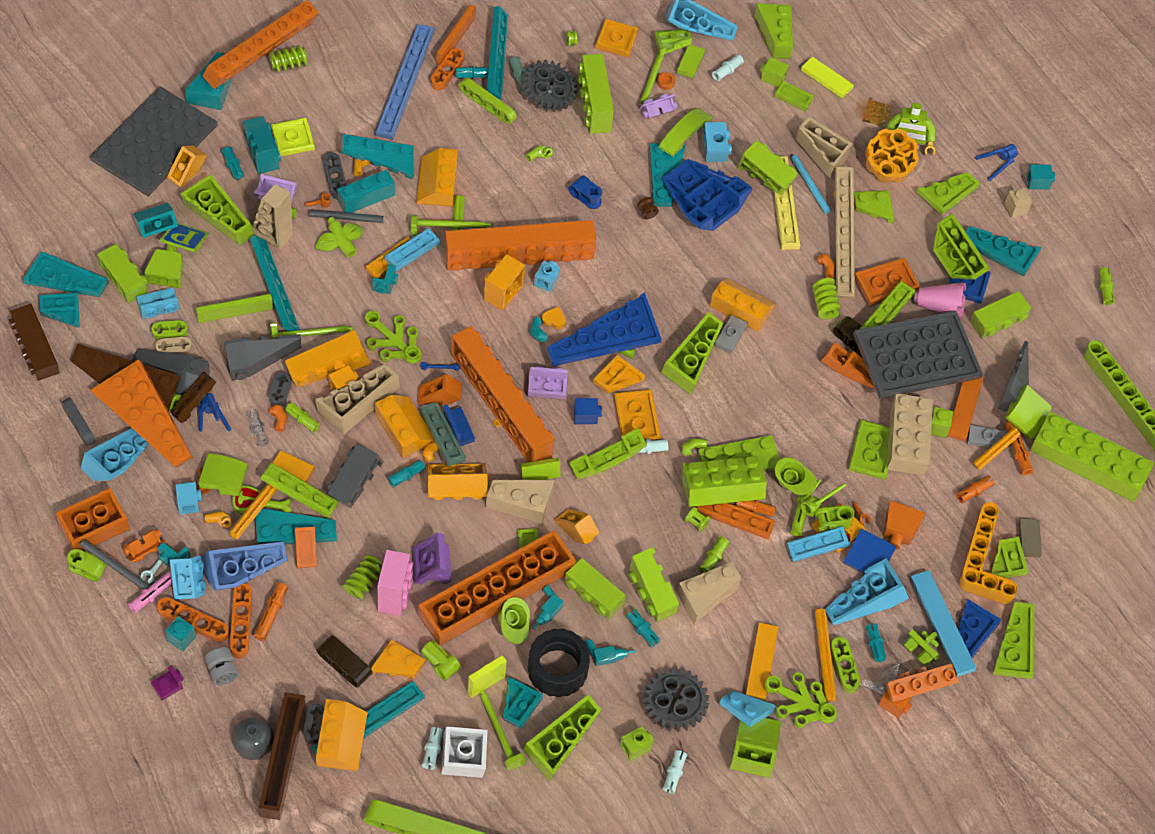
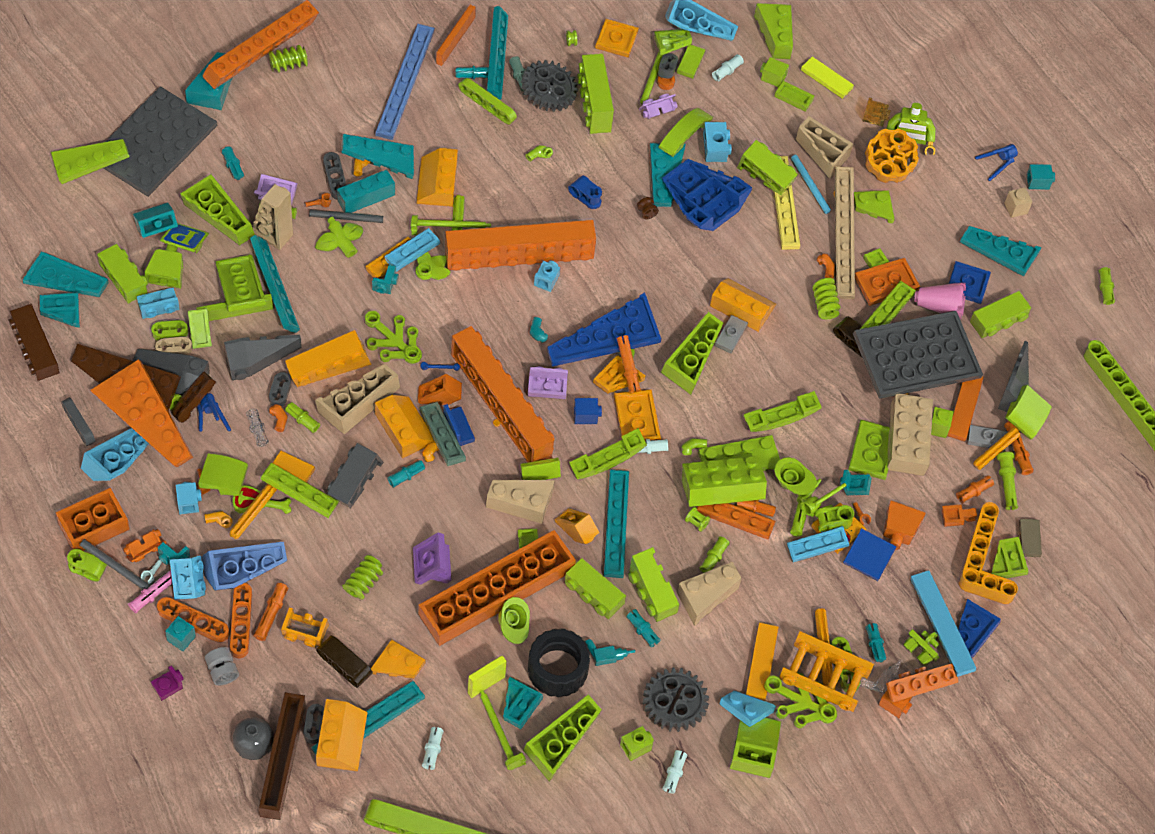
light orange slope [167,145,207,187] -> none
teal wedge [242,116,281,174] -> none
teal wing [256,509,337,545] -> none
lime piece [270,323,353,339] -> none
neon yellow tile [271,118,315,156] -> none
orange tile [295,527,317,568] -> none
light orange brick [328,365,359,390] -> none
bright pink brick [378,550,413,616] -> none
lime piece [421,640,461,681] -> none
light orange slope [427,463,487,500] -> none
orange beam [431,48,465,90] -> none
white brick [441,727,488,778] -> none
light orange brick [483,254,525,311] -> none
teal piece [532,584,564,630] -> none
light orange tile [542,306,566,330] -> none
orange slope [820,342,874,388] -> none
medium azure wedge [825,558,909,625] -> none
lime wing [917,172,981,215] -> none
lime wedge [933,213,990,280] -> none
lime wing [992,602,1034,679] -> none
lime brick [1030,411,1155,502] -> none
none -> lime wing [51,139,130,184]
none -> lime tile [188,308,212,349]
none -> lime tile [215,255,266,312]
none -> light orange window [281,607,329,648]
none -> lime plate [416,252,451,280]
none -> teal tile [604,470,629,578]
none -> orange pin [616,335,641,393]
none -> dark grey beam [658,53,678,79]
none -> lime slope [743,391,822,432]
none -> light orange fence [779,631,874,712]
none -> teal bracket [840,470,872,496]
none -> lime tile [863,248,889,268]
none -> orange plate [941,505,977,527]
none -> lime pin [997,452,1018,510]

